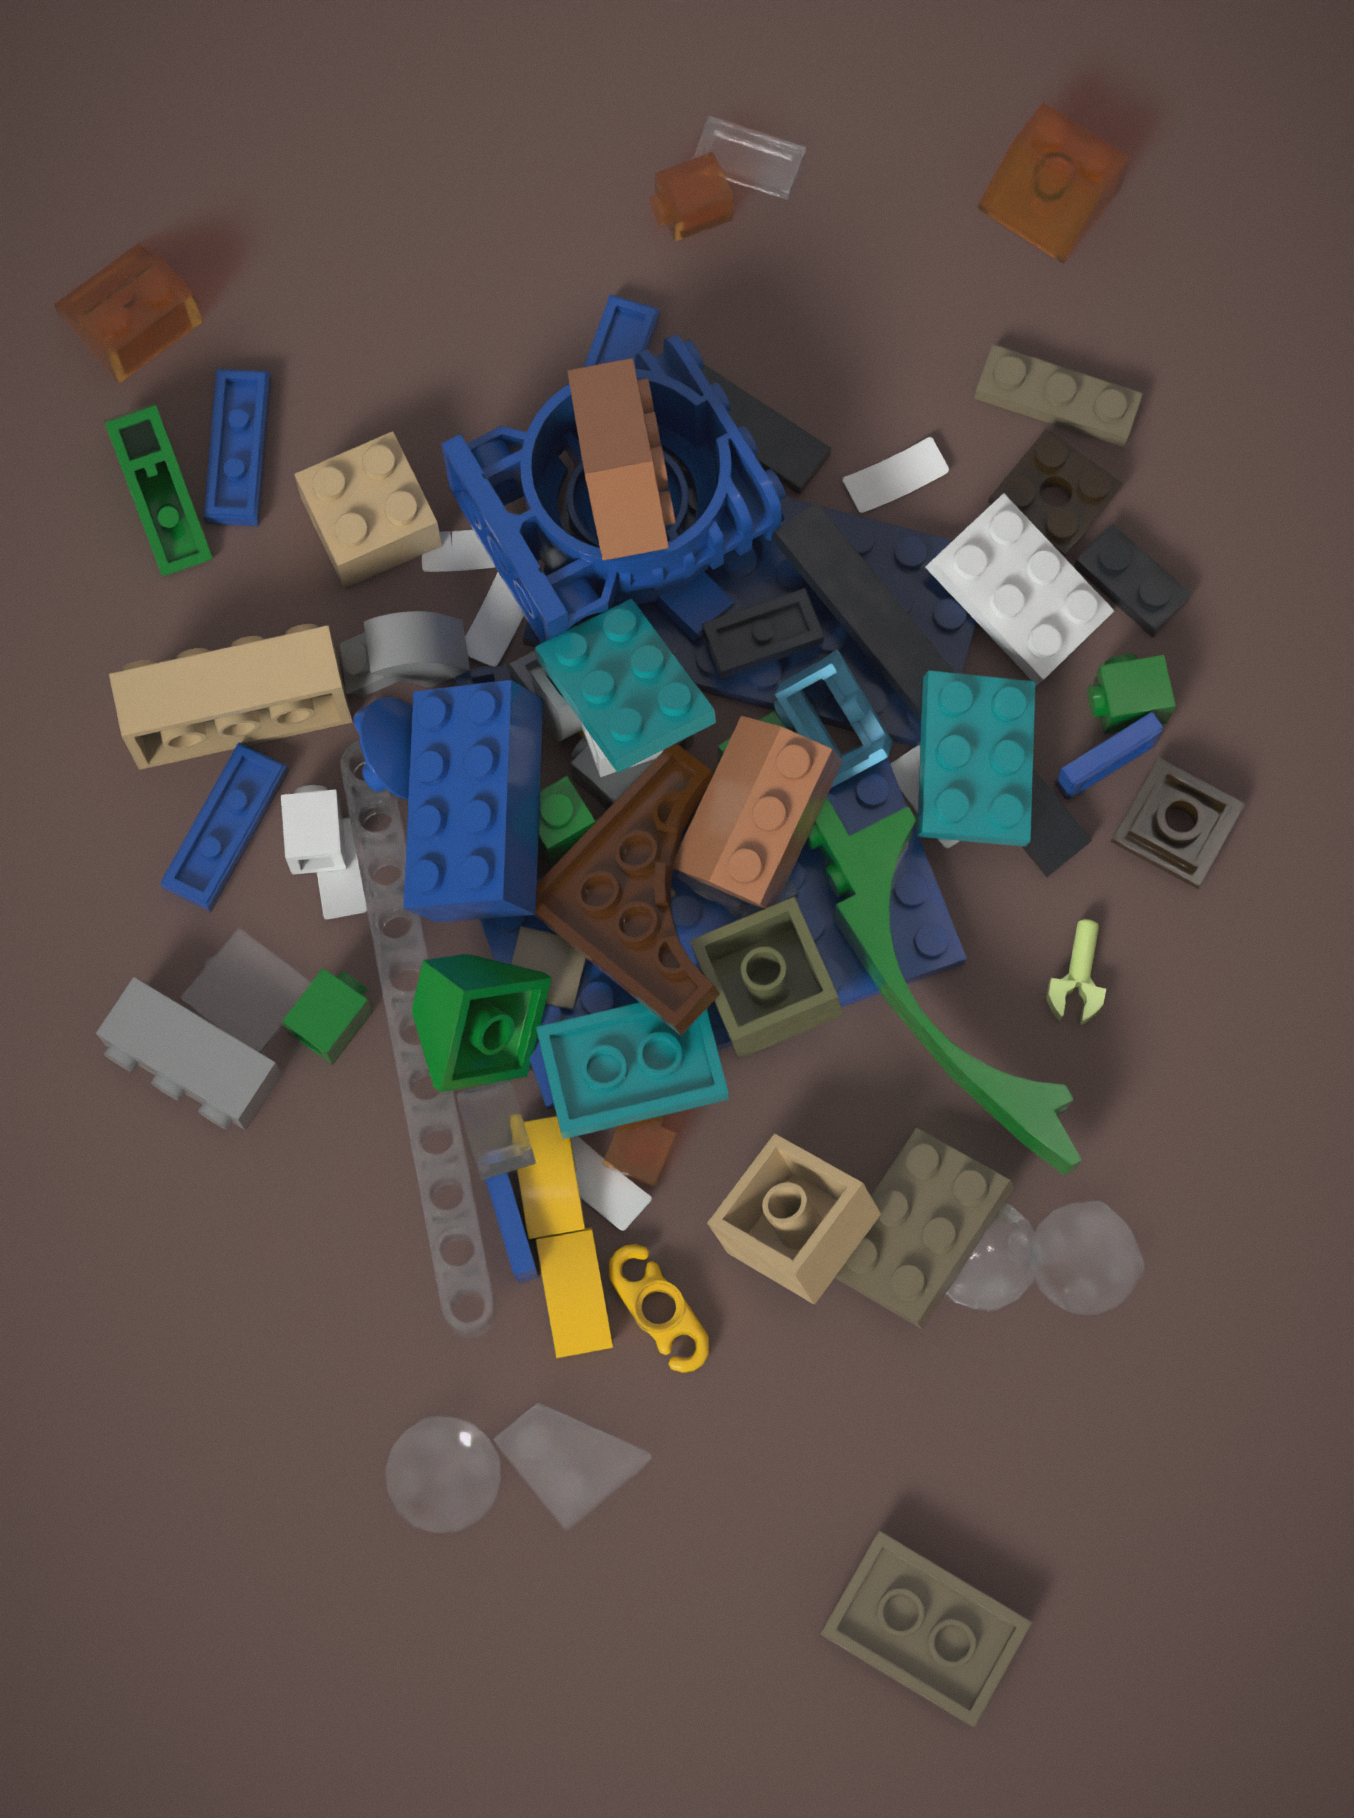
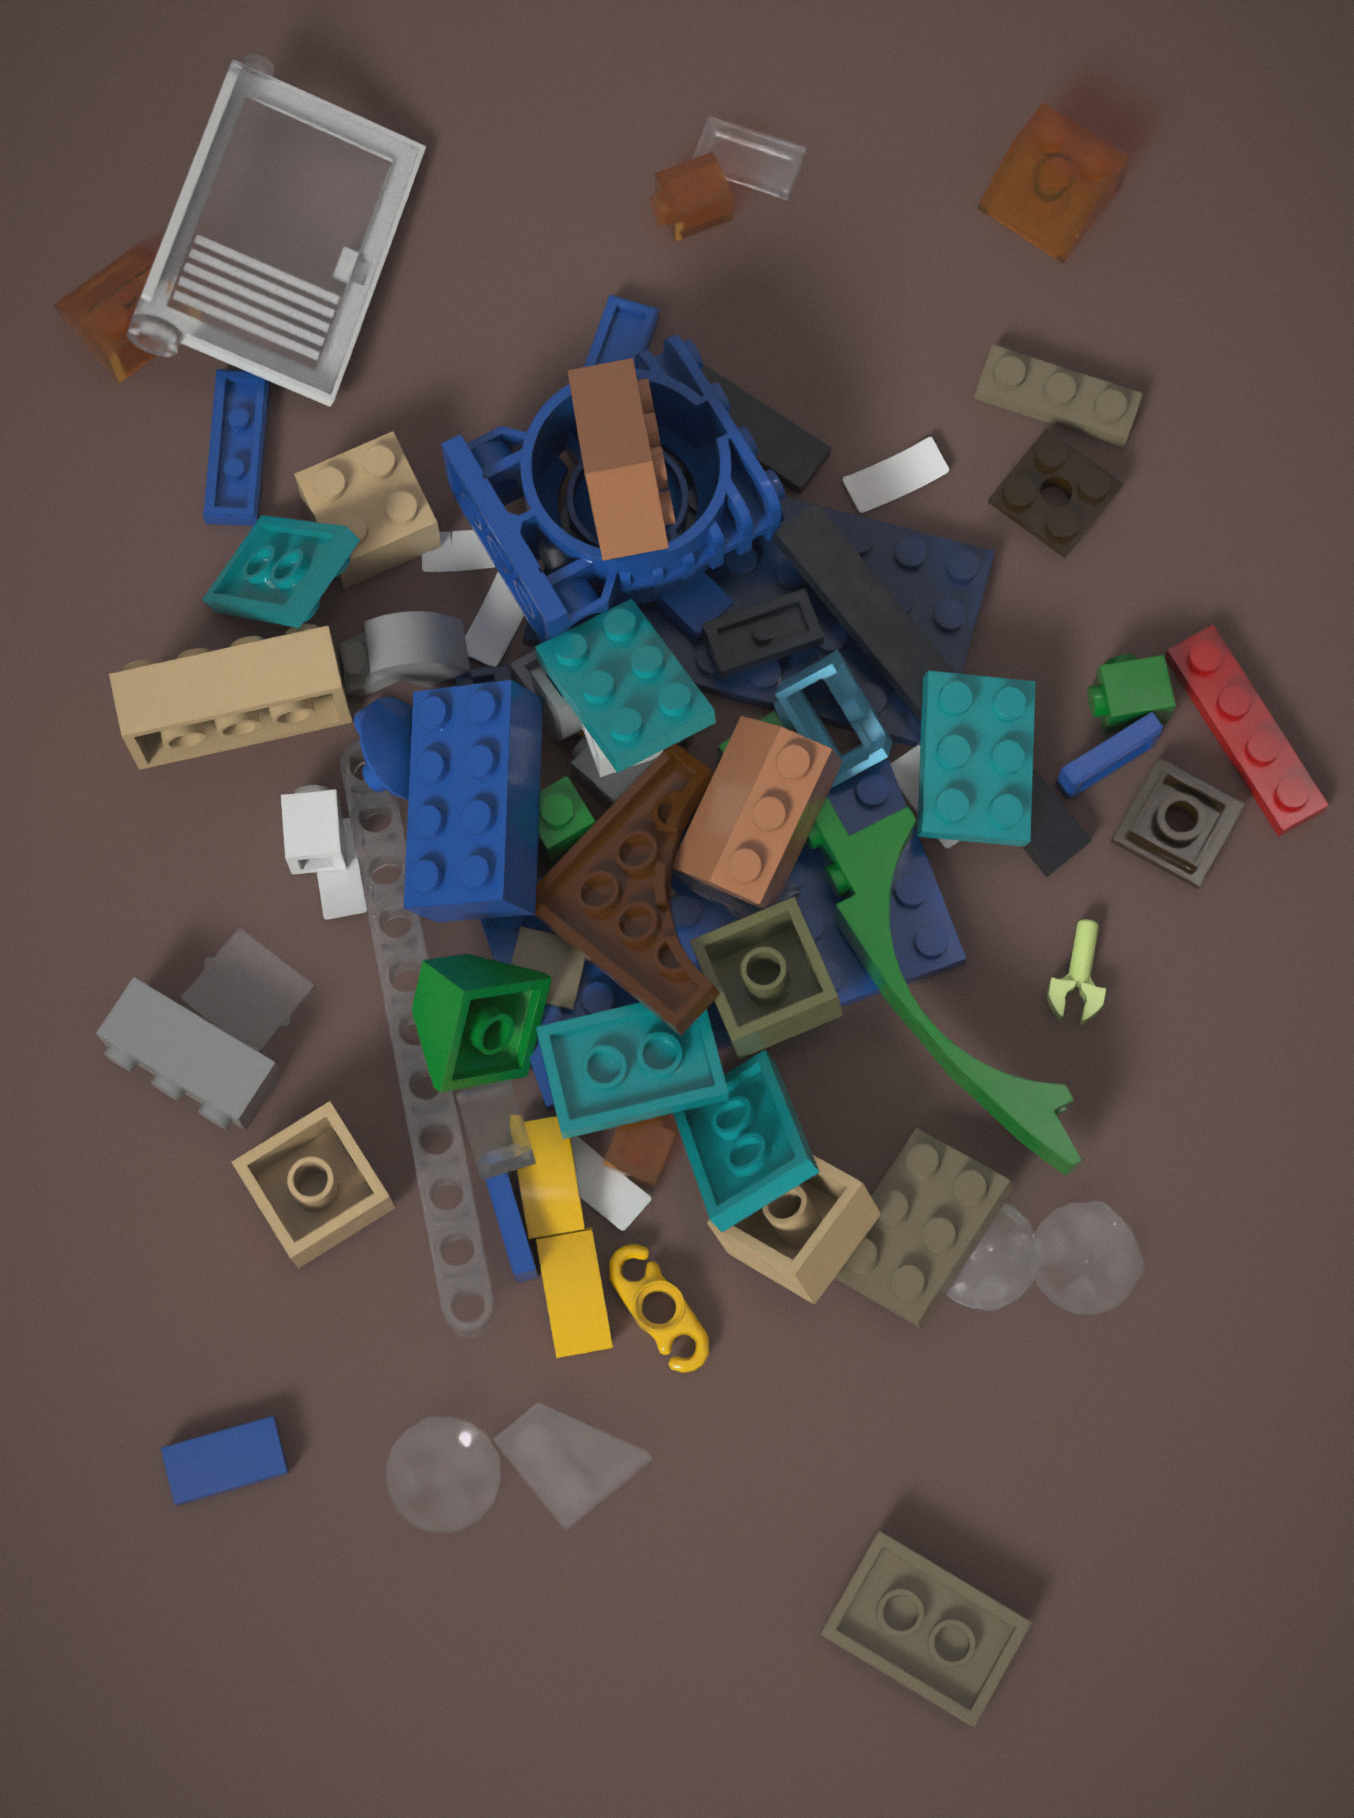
green slope [104,402,213,577] -> none
blue tile [160,742,289,912] -> none
green brick [282,968,373,1065] -> none
white plate [925,493,1114,685] -> none
black plate [1074,523,1192,638] -> none
none -> clear door [126,54,426,407]
none -> blue tile [161,1416,290,1506]
none -> teal plate [202,515,360,628]
none -> tan brick [231,1101,395,1269]
none -> teal plate [673,1050,819,1233]
none -> red plate [1164,625,1329,837]

